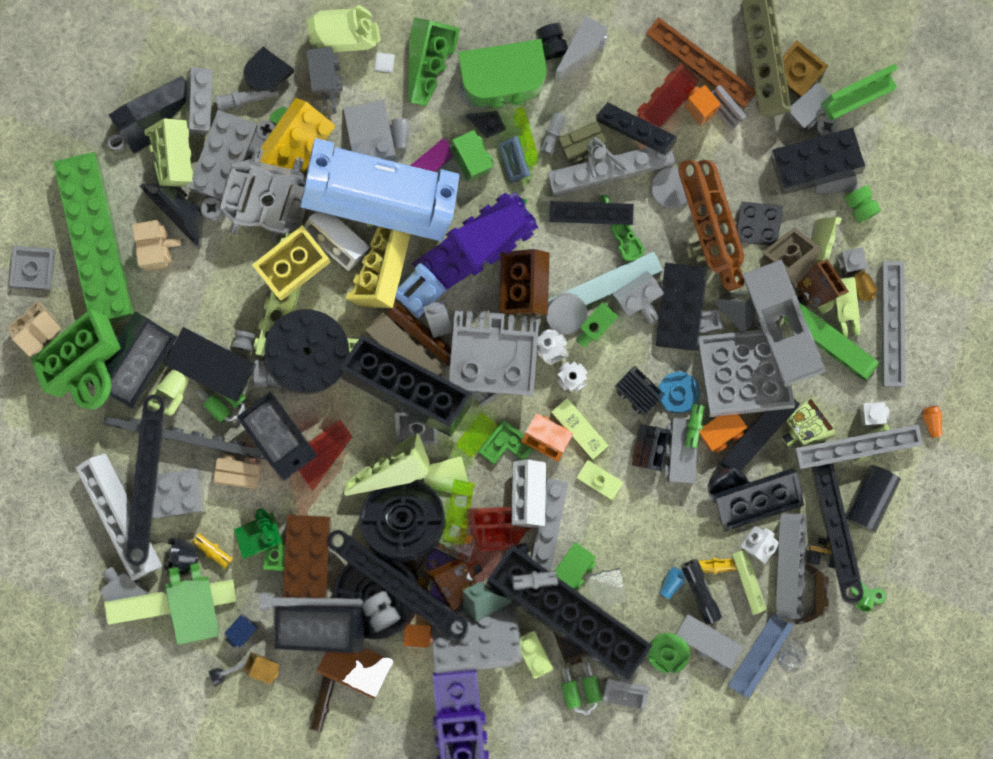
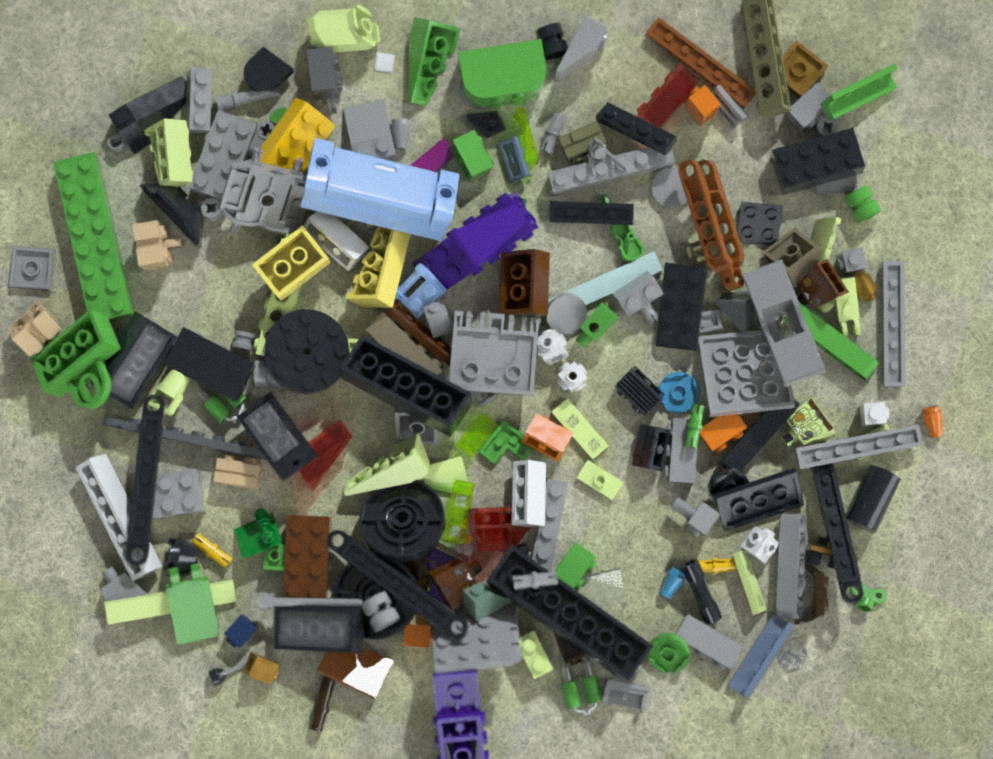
none -> light grey brick [671,497,720,537]

